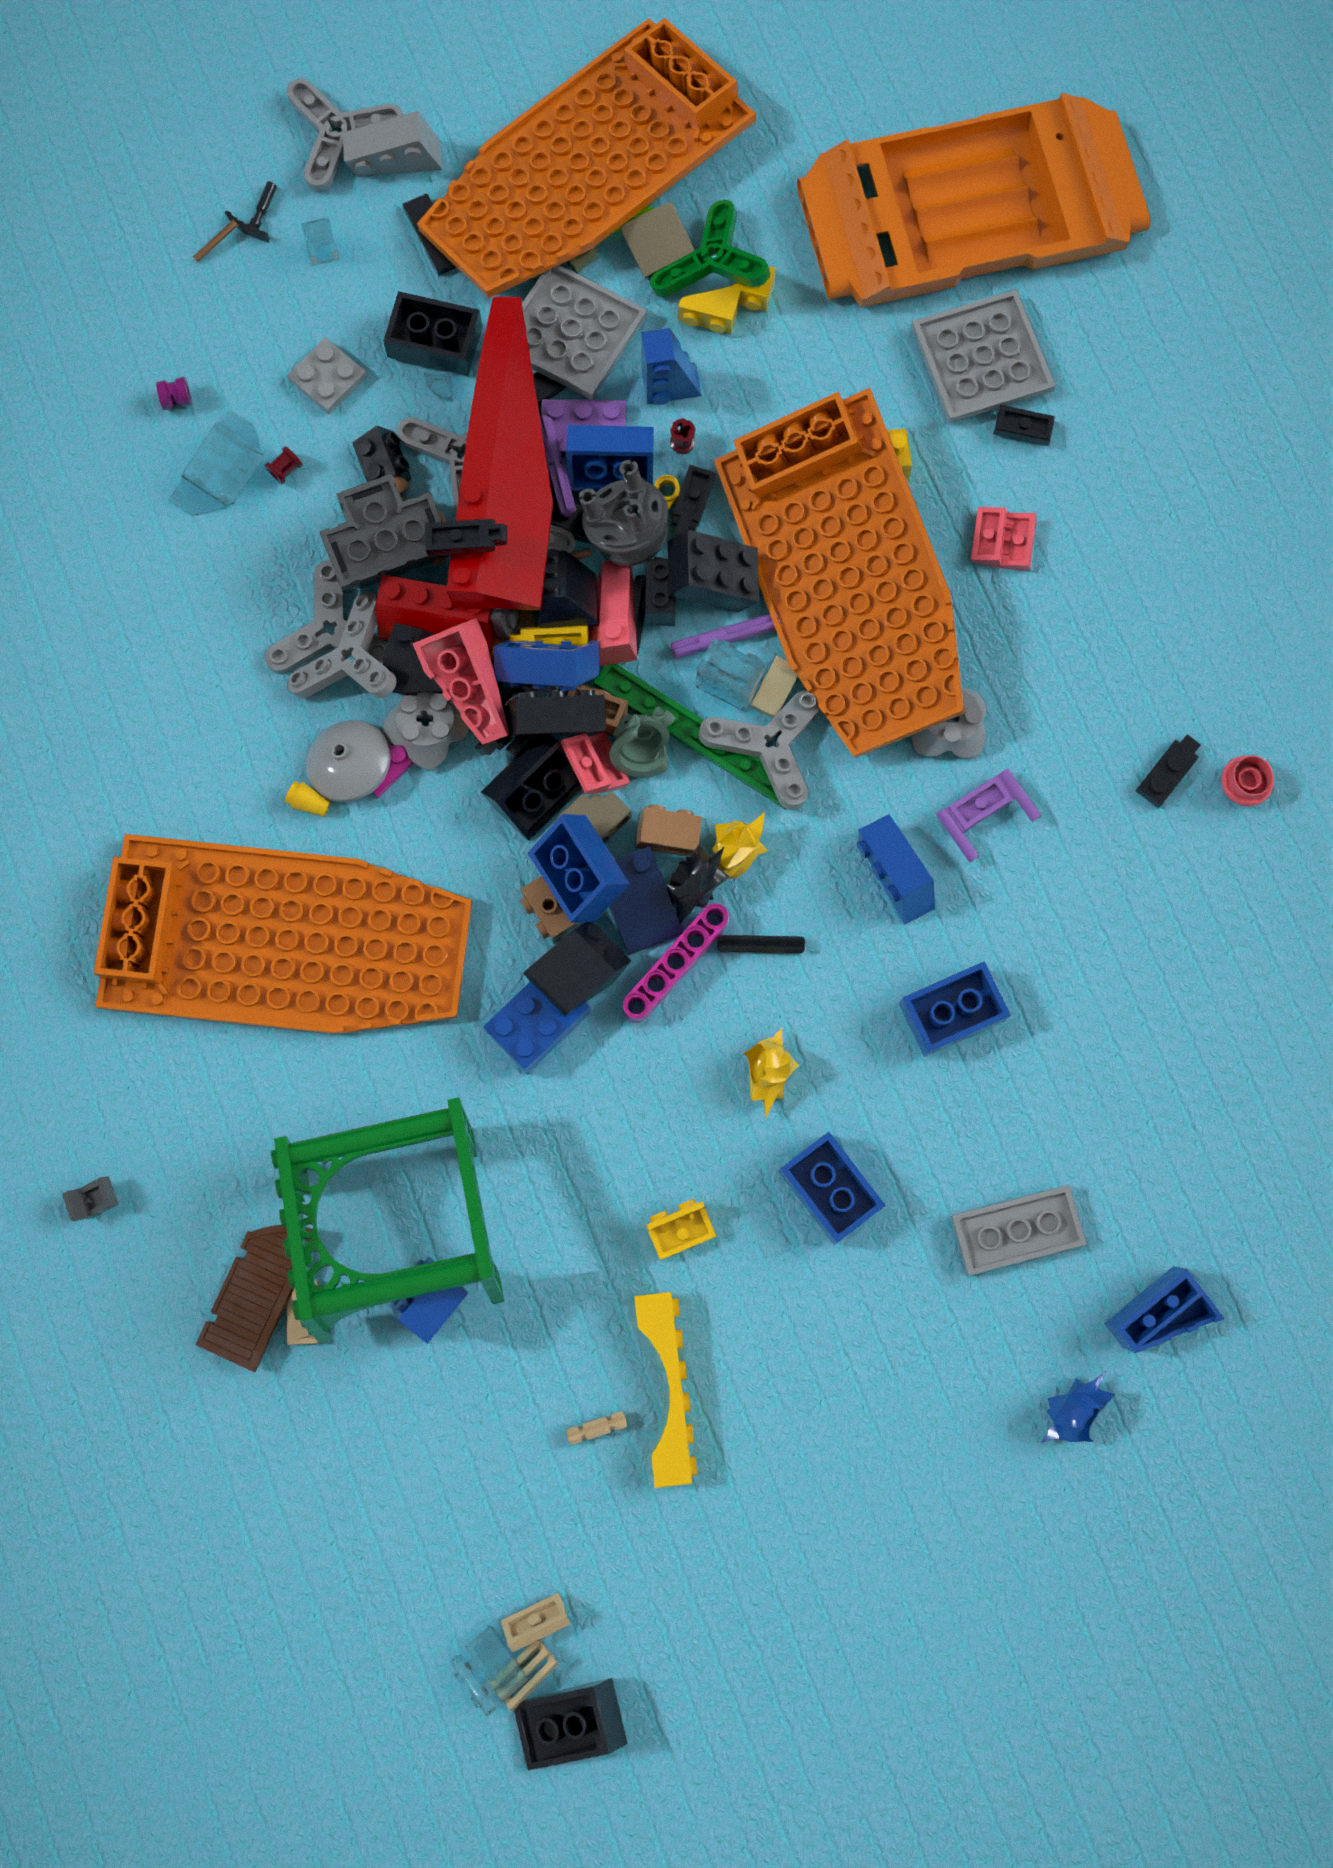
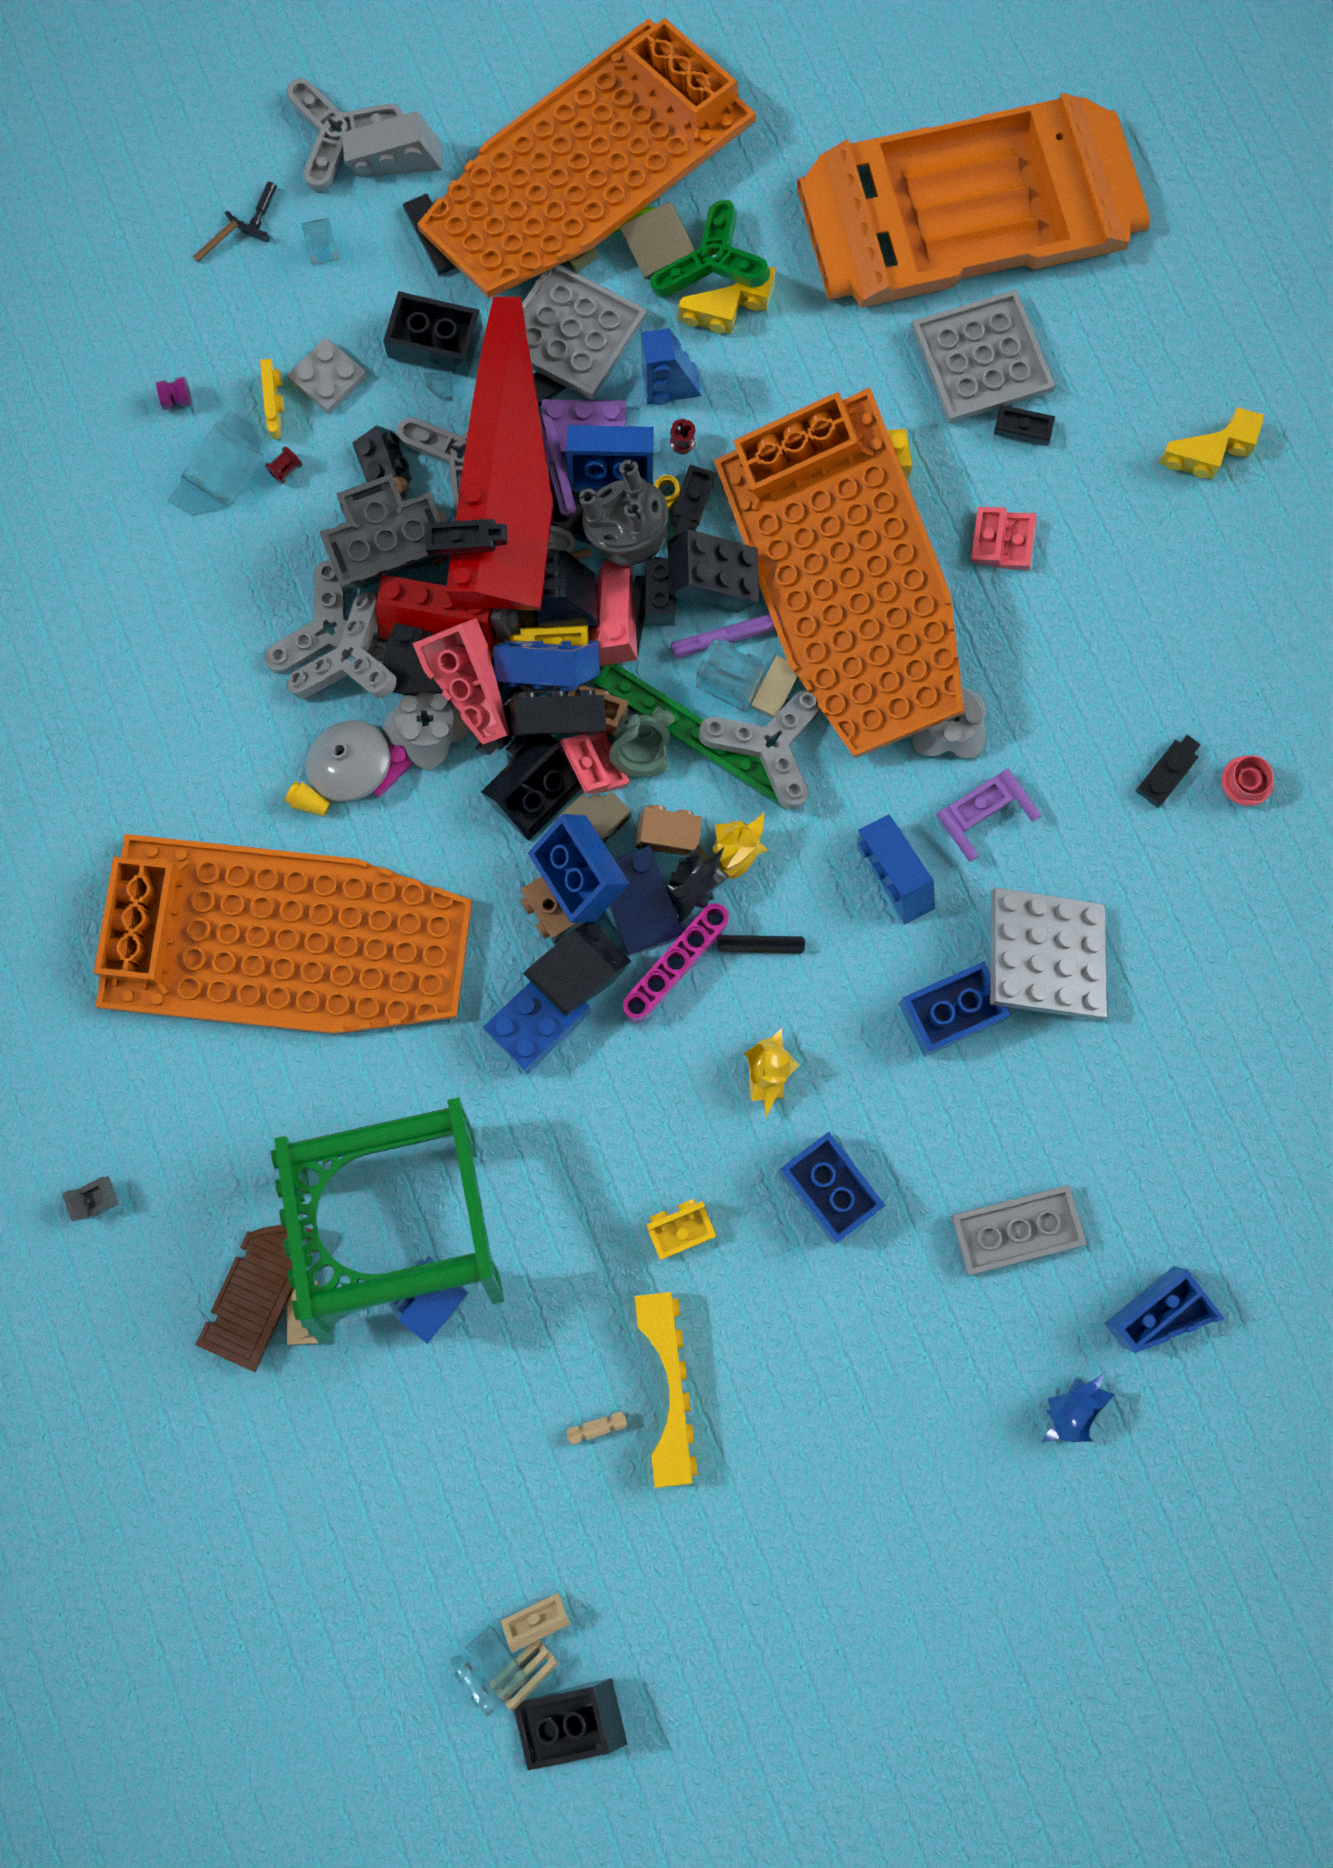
none -> yellow hinge [260,359,285,439]
none -> light grey plate [990,887,1107,1021]
none -> yellow arch [1159,407,1264,479]

